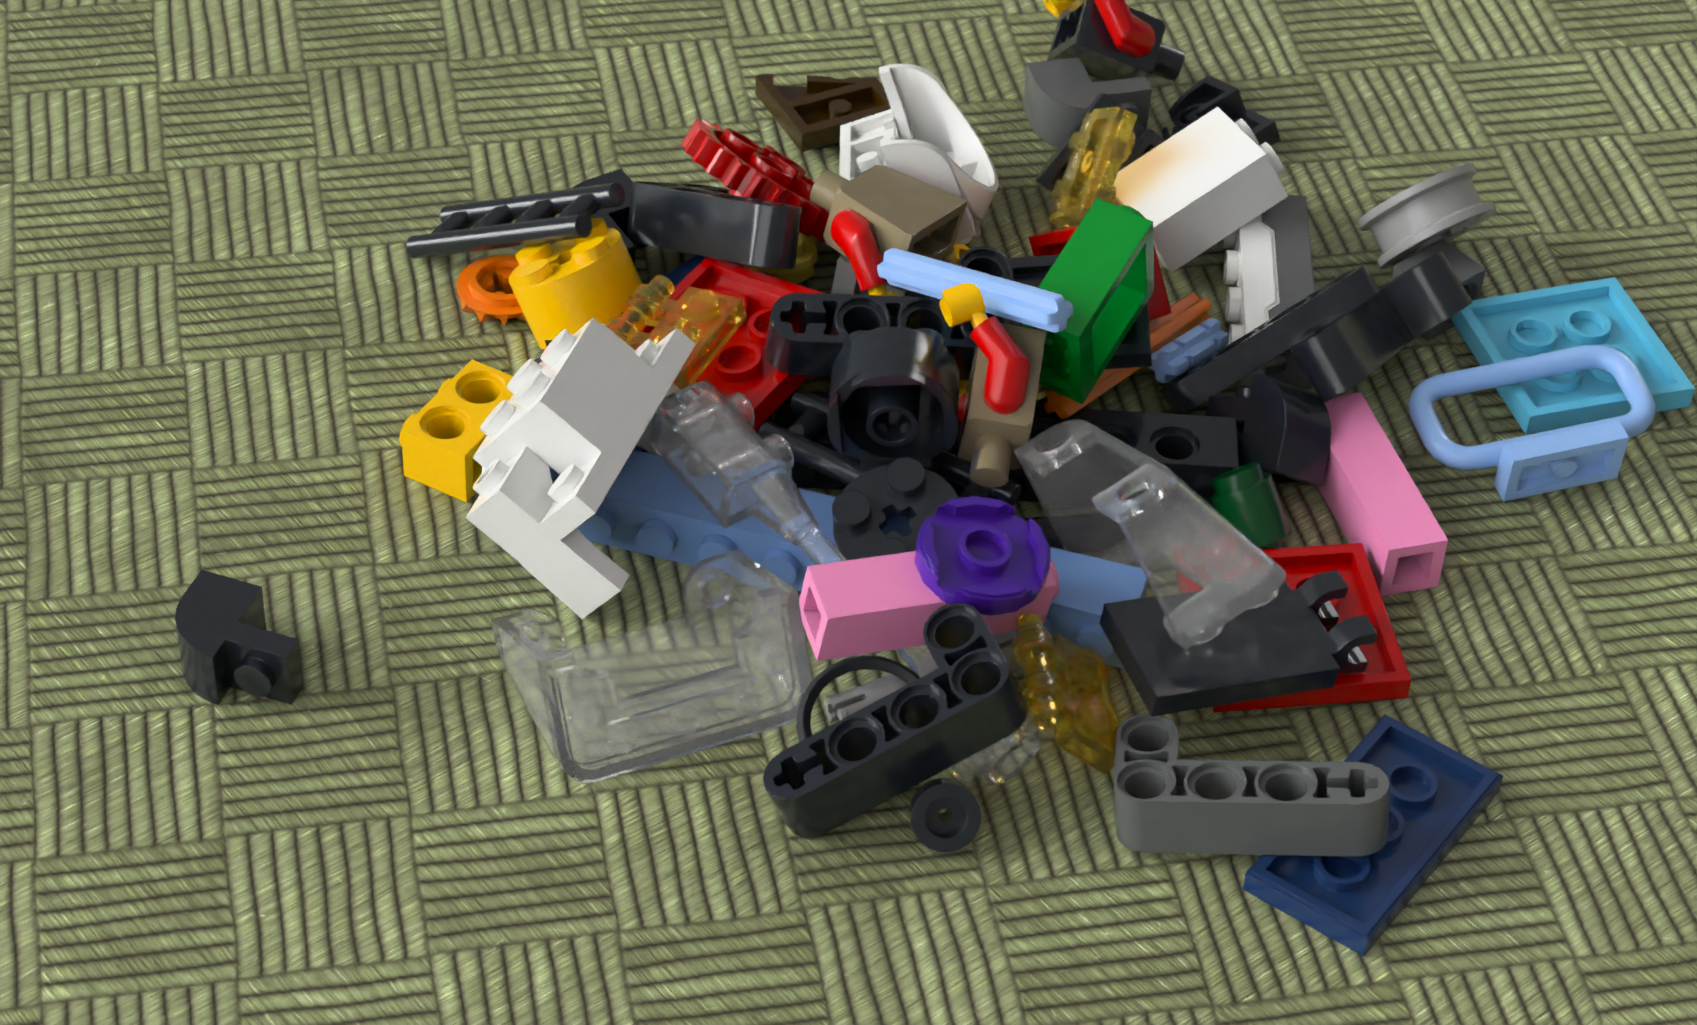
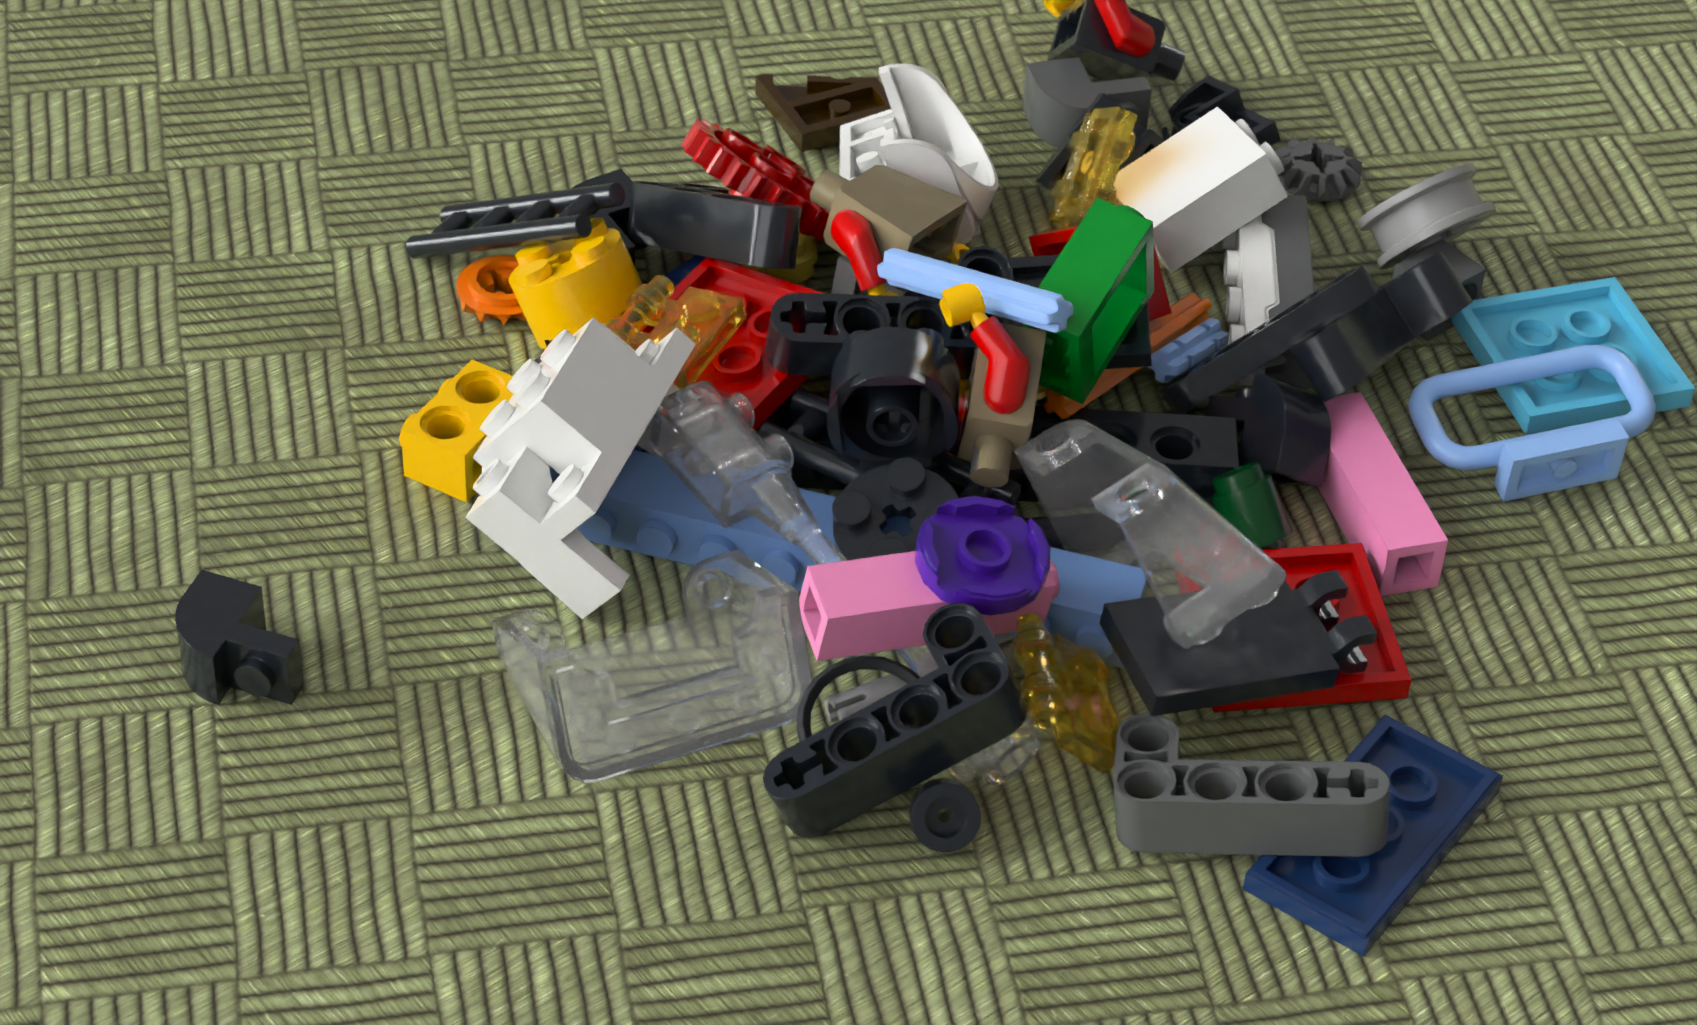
none -> dark grey gear [1276,136,1362,201]

